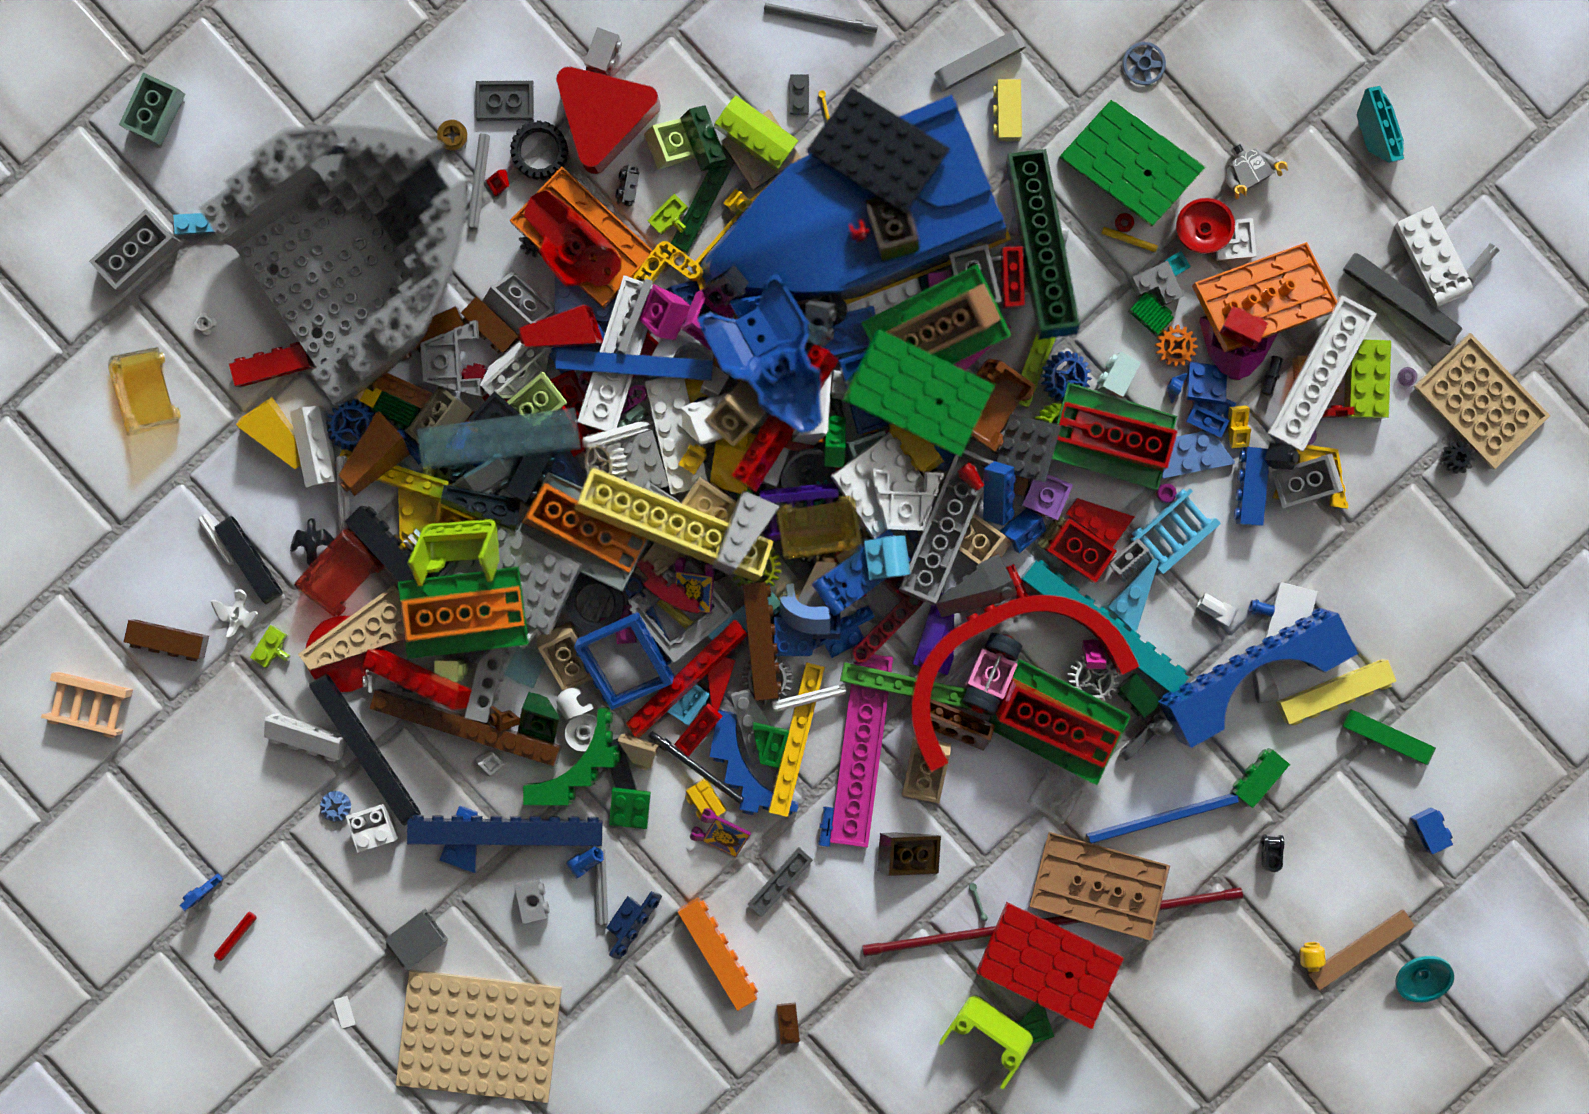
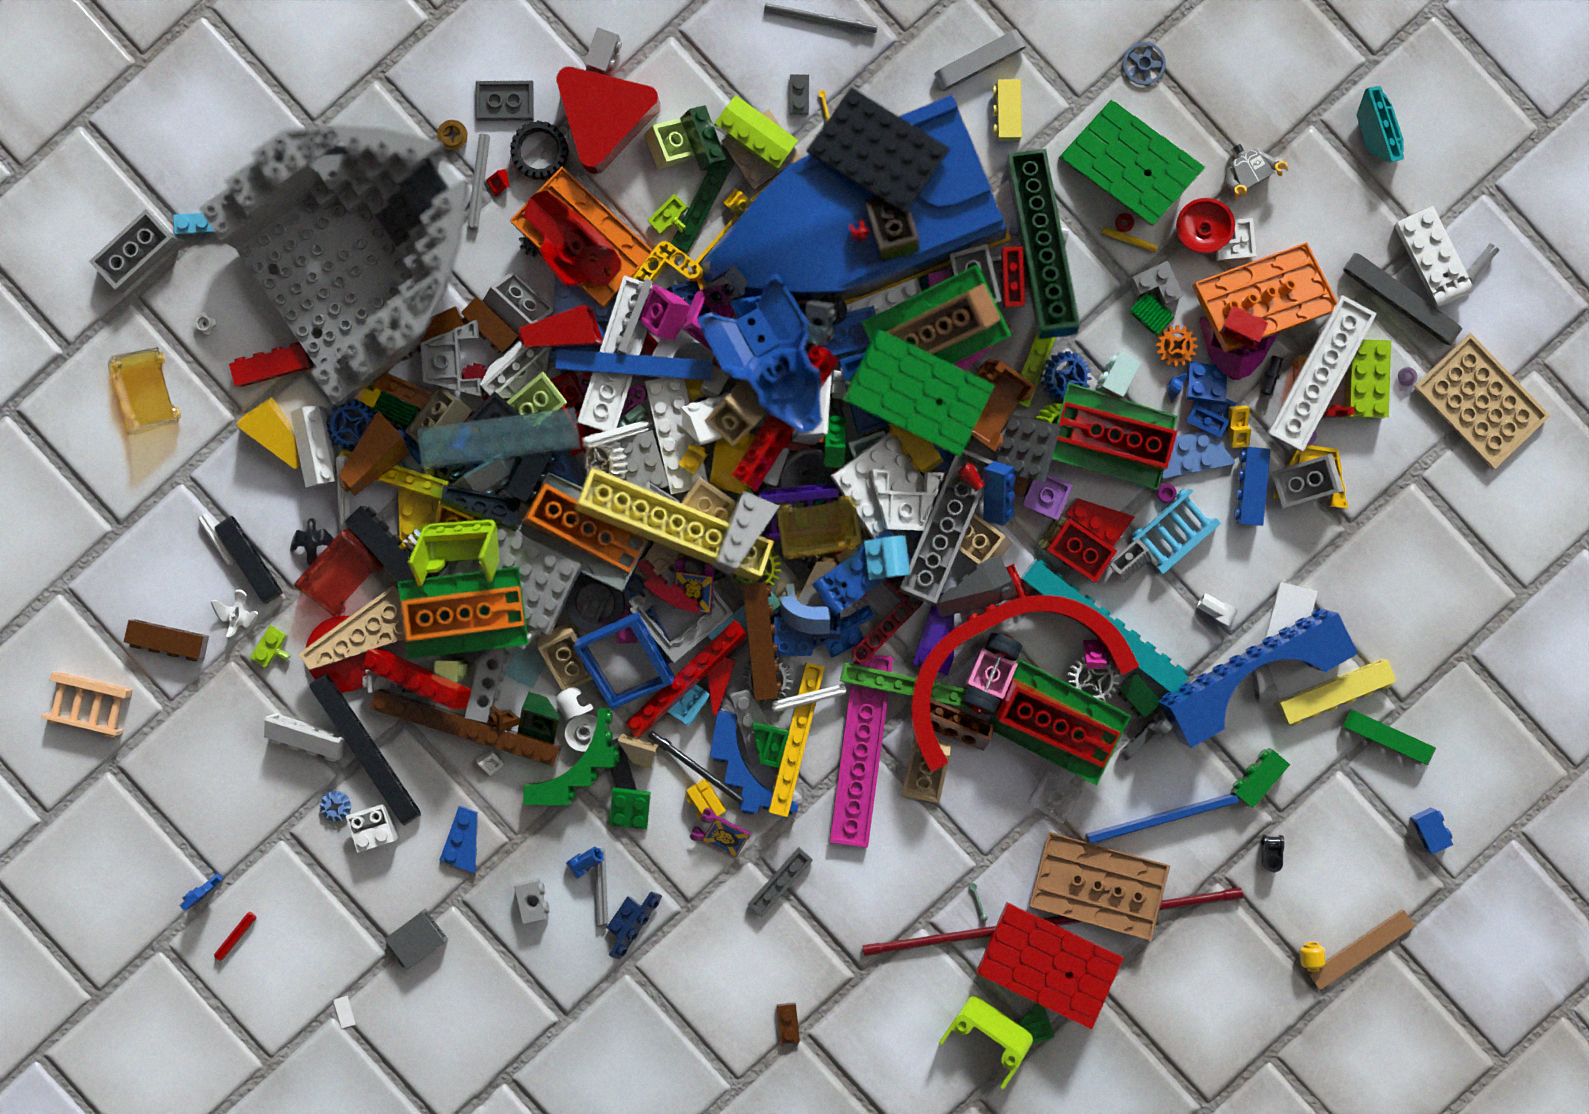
sand green brick [119,72,185,146] -> none
tan plate [396,970,562,1103] -> none
dark blue brick [407,815,603,846] -> none
black hinge [615,164,640,206] -> none
light yellow axle [656,599,693,629] -> none
red plate [674,704,723,757] -> none
orange brick [678,897,759,1011] -> none
blue pin [818,806,834,847] -> none
dark brown slope [877,832,941,876] -> none
blue panel [1000,509,1046,554] -> none
medium azure wing [1108,557,1159,632] -> none
teal plate [1163,251,1191,276] -> none
blue pin [1249,599,1275,617] -> none
black brick [1265,443,1299,470] -> none
teal dish [1395,956,1455,1003] -> none
black gear [1440,441,1476,474] -> none

